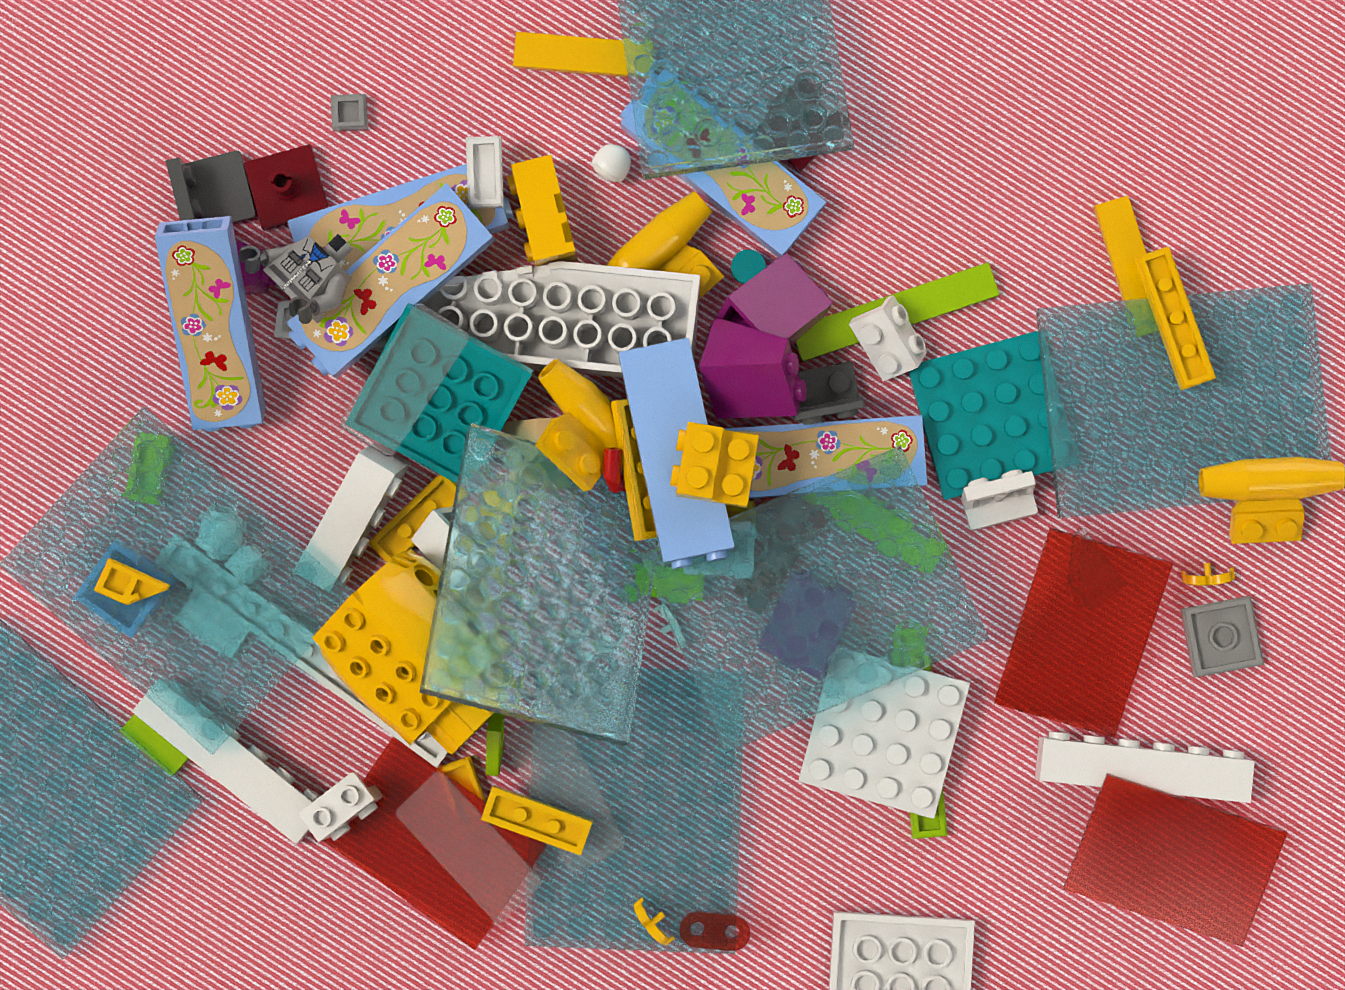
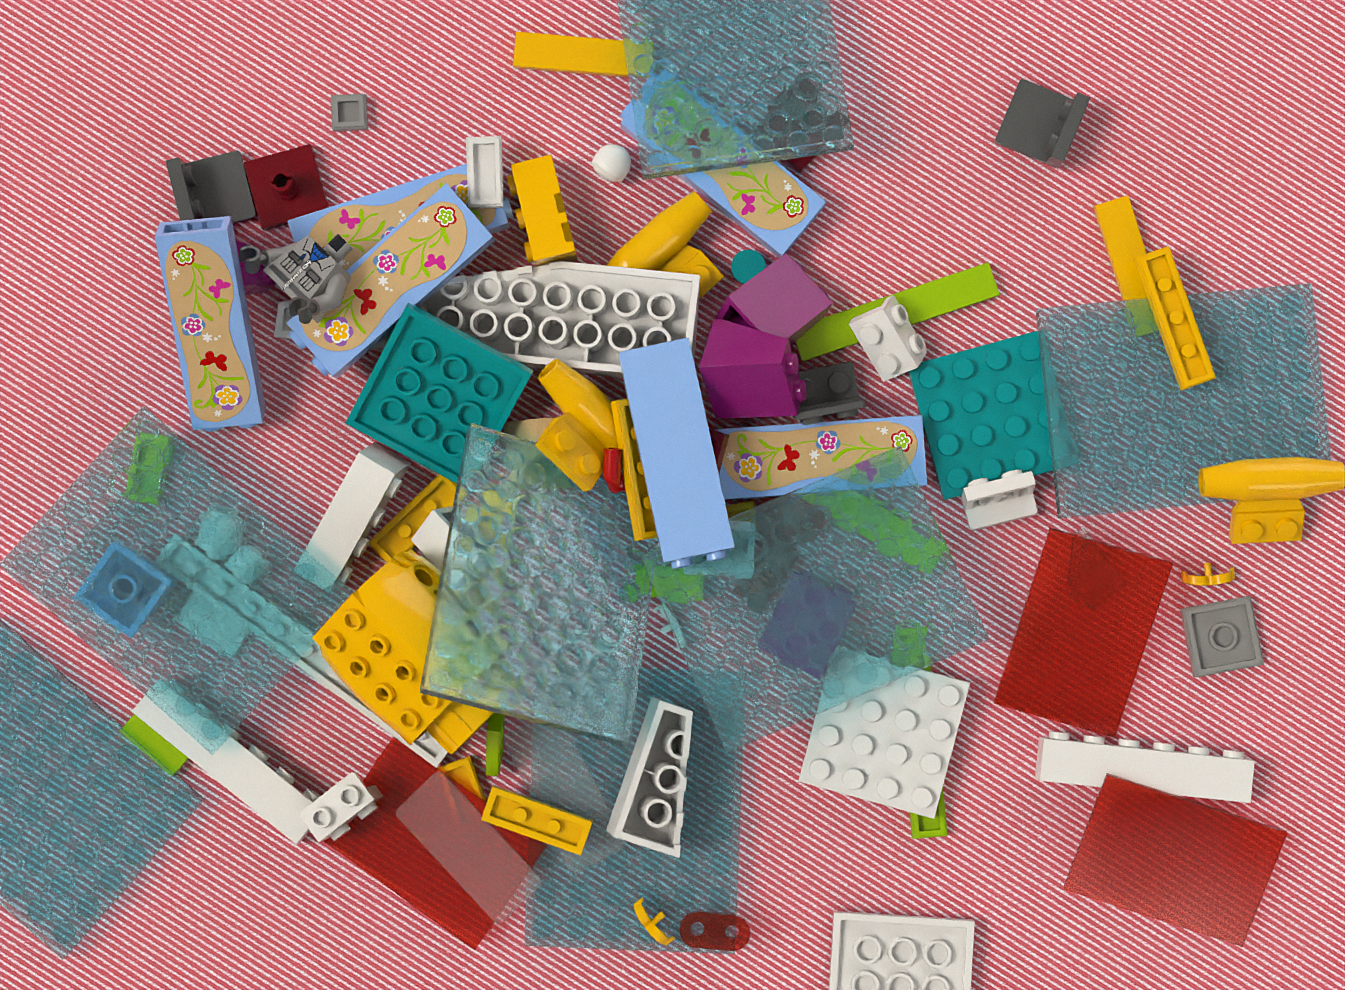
yellow tile [94,558,171,605] -> none
clear piece [340,303,469,457] -> none
yellow plate [670,422,759,508] -> none
none -> white wedge [606,697,693,858]
none -> dark grey bracket [995,79,1091,169]

